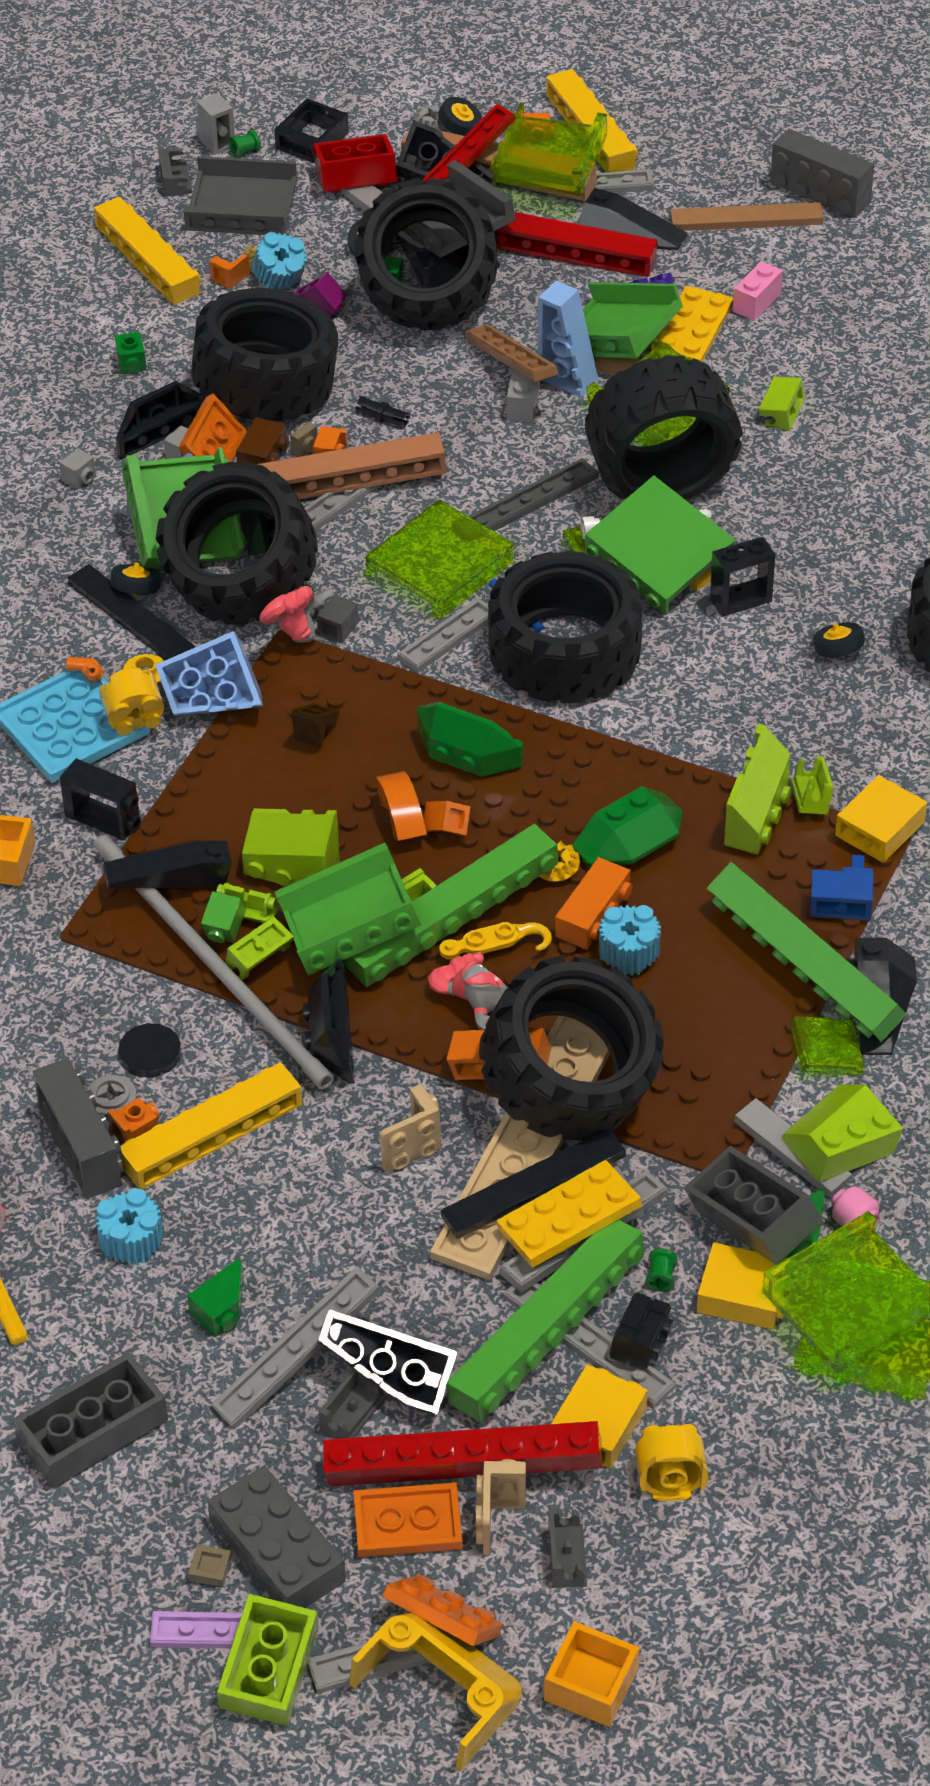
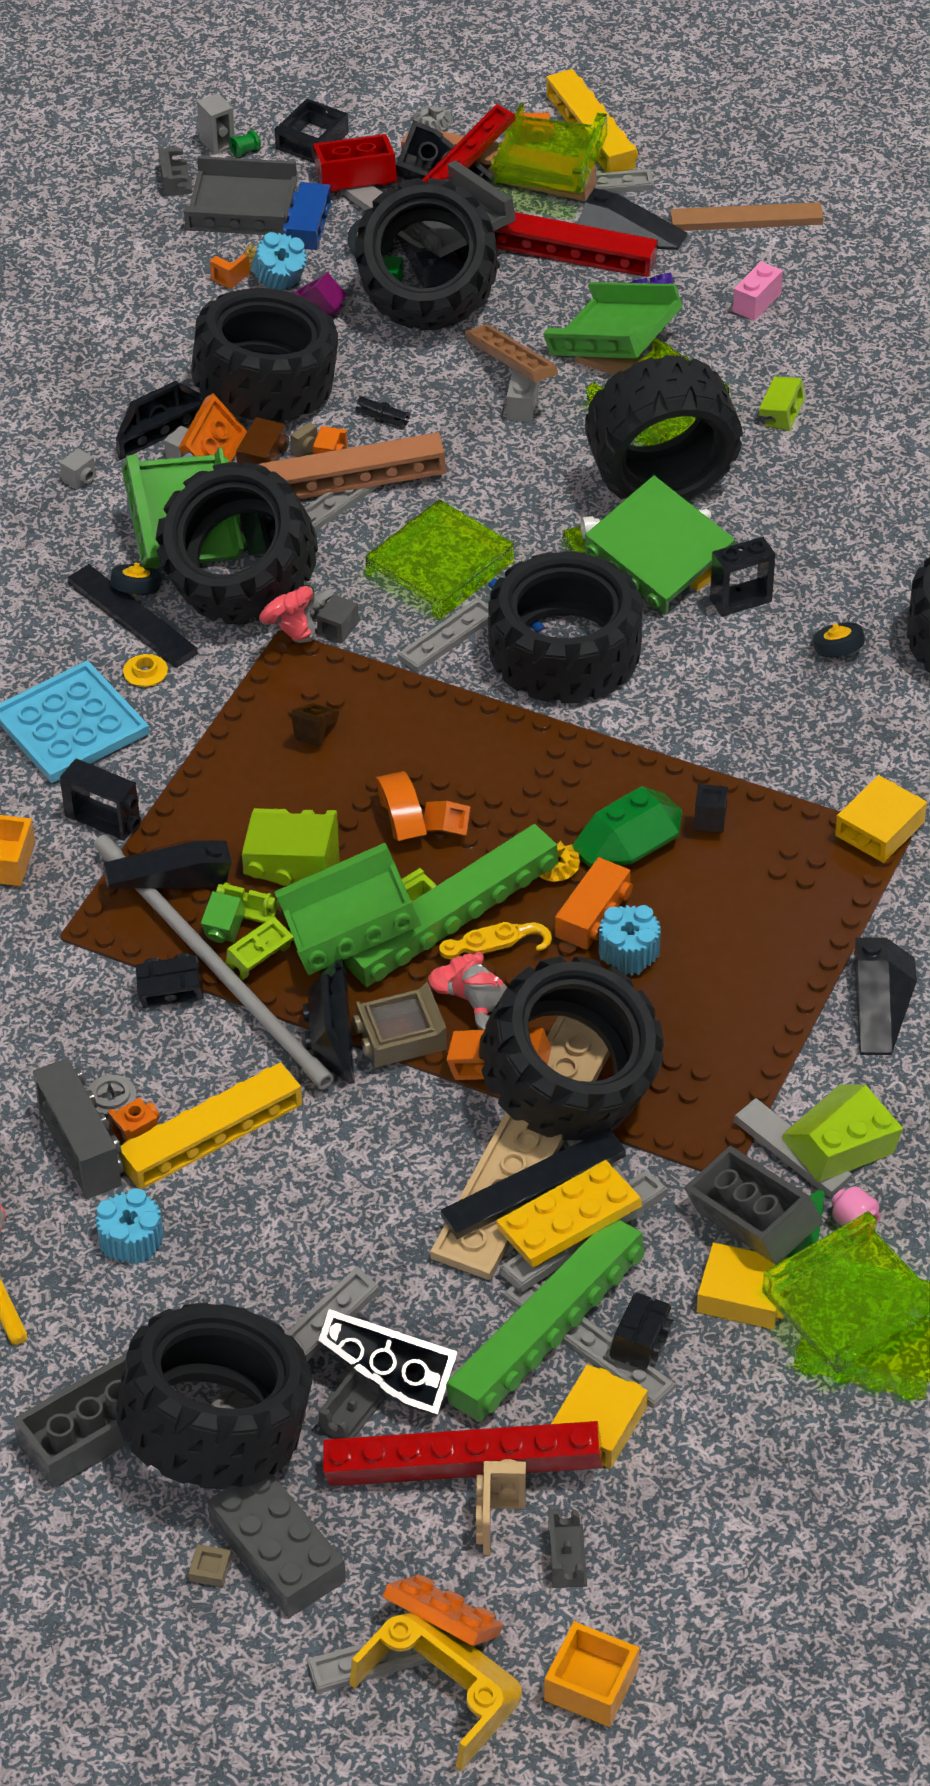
orange arm [66,657,103,682] -> none
yellow brick [94,197,201,305] -> none
yellow brick [99,668,164,736] -> none
green brick [114,332,147,374] -> none
black tile [118,1023,181,1078] -> none
lavender tile [150,1611,242,1649] -> none
light blue wedge [155,631,263,716] -> none
green slope [187,1259,244,1337] -> none
lime brick [217,1594,319,1726] -> none
orange plate [354,1482,463,1557] -> none
tan bracket [380,1084,441,1172] -> none
green wedge [417,702,523,777] -> none
black wheel [438,97,482,136] -> none
dark grey tile [452,458,599,545] -> none
light blue wedge [538,280,599,398] -> none
yellow brick [635,1424,708,1502] -> none
green bush [645,1248,678,1292] -> none
yellow plate [651,286,733,362] -> none
bright green brick [707,862,907,1042] -> none
lime wedge [724,723,792,855] -> none
dark grey brick [770,129,874,218] -> none
lime hinge [790,756,833,815] -> none
clear neon green plate [790,1016,865,1076] -> none
blue hinge [810,855,873,920] -> none
none -> black tyre [116,1303,312,1489]
none -> black brick [135,953,204,1008]
none -> blue brick [283,182,331,250]
none -> dark tan window [352,982,447,1068]
none -> black brick [694,784,728,833]

